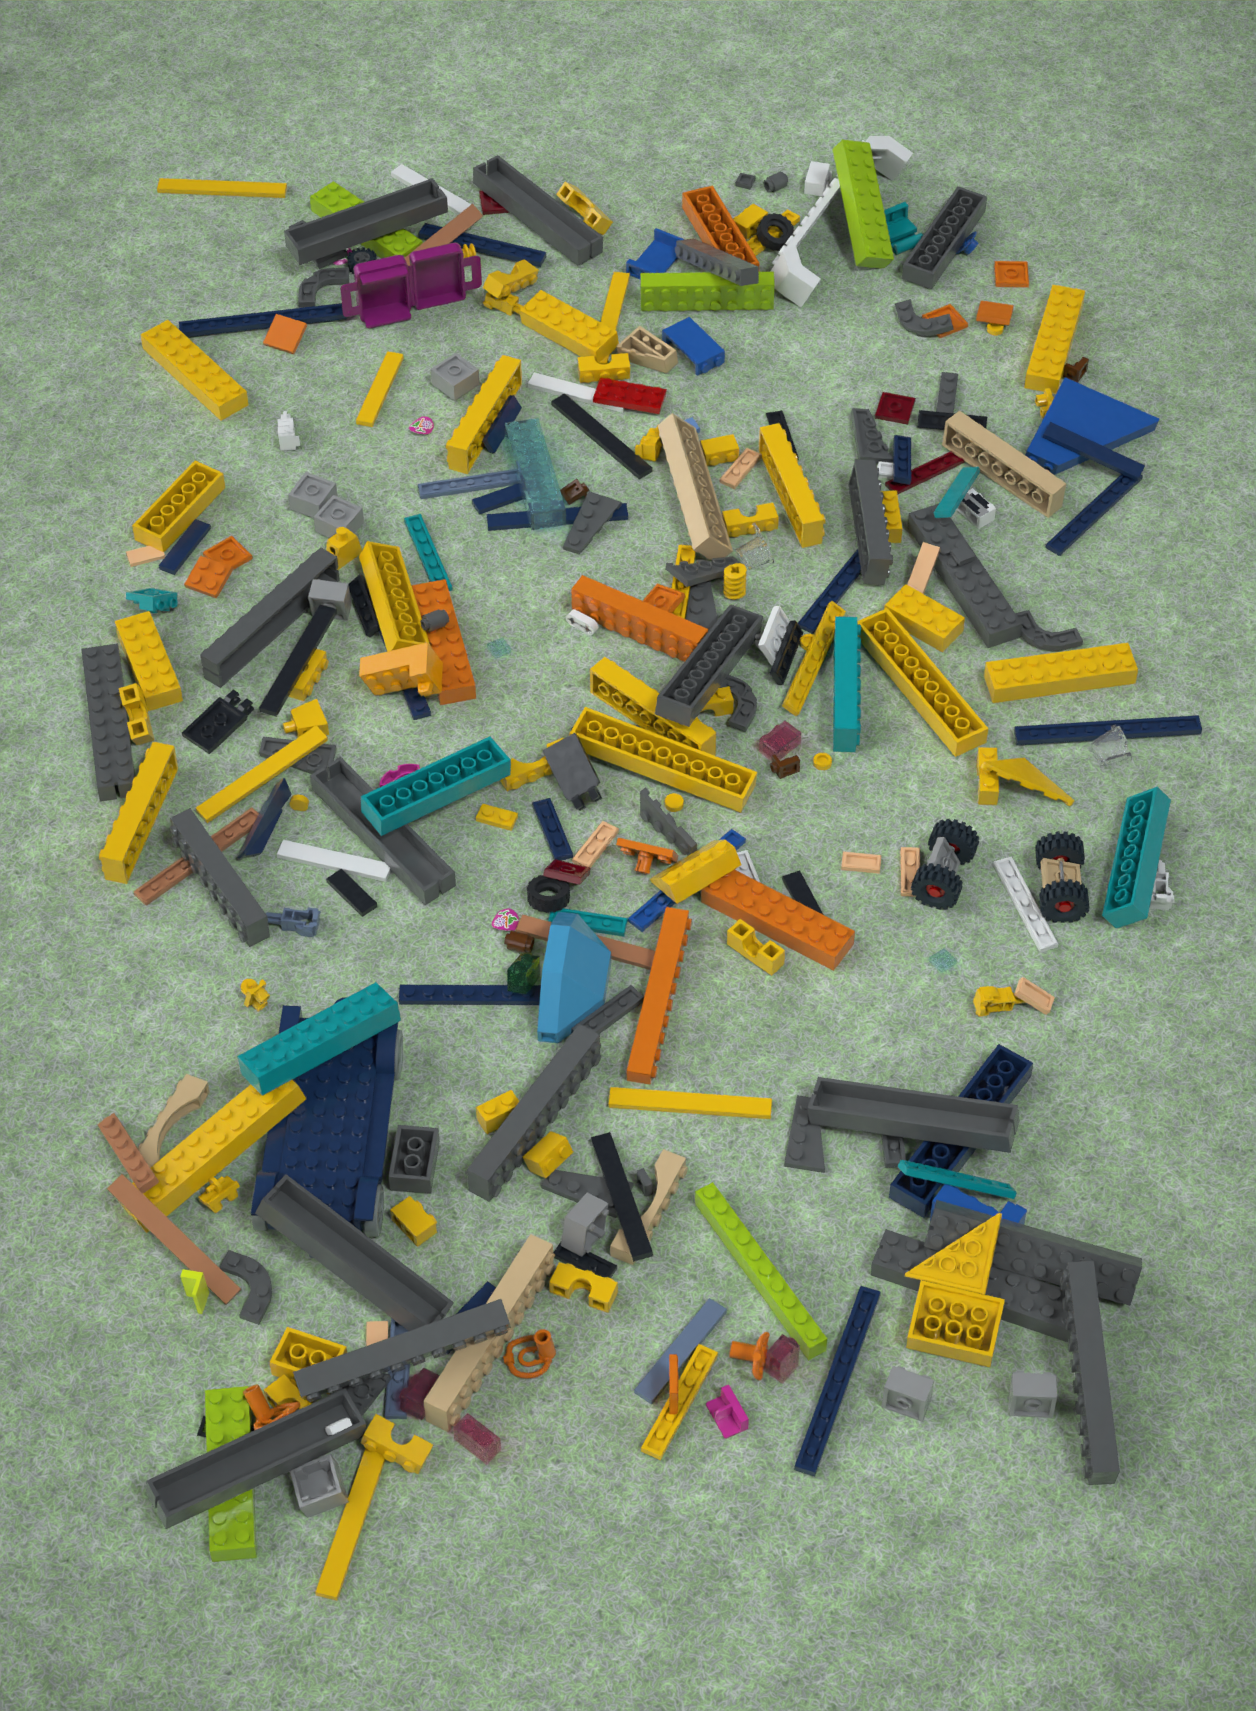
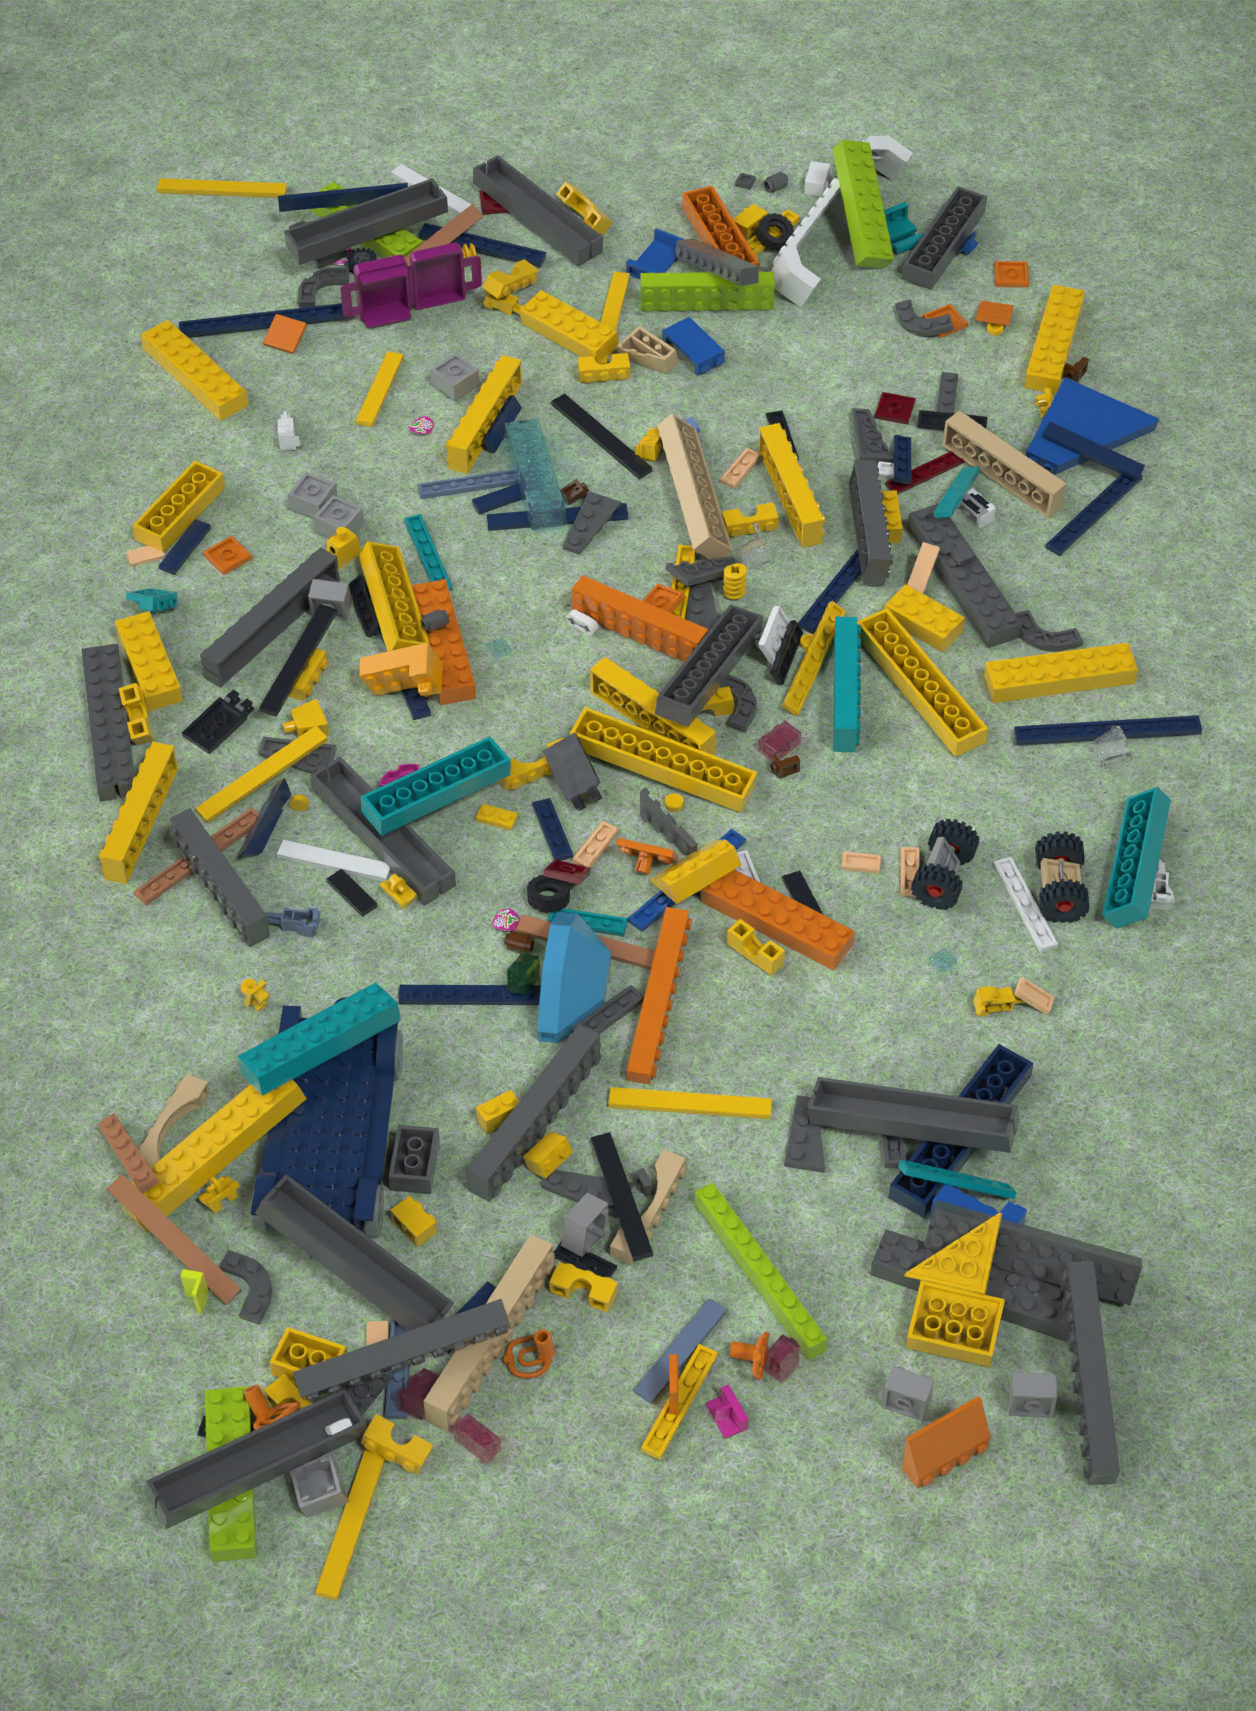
orange plate [184,556,233,599] -> none
white tile [528,372,625,413] -> none
red plate [593,377,667,414] -> none
yellow brick [700,434,739,466] -> none
dark blue plate [794,1286,881,1477] -> none
yellow tile [813,753,832,770] -> none
yellow arch [977,747,999,805] -> none
yellow tile [981,758,1075,806] -> none
none -> dark blue tile [278,183,408,212]
none -> yellow hips [380,874,417,909]
none -> orange slope [902,1396,991,1488]

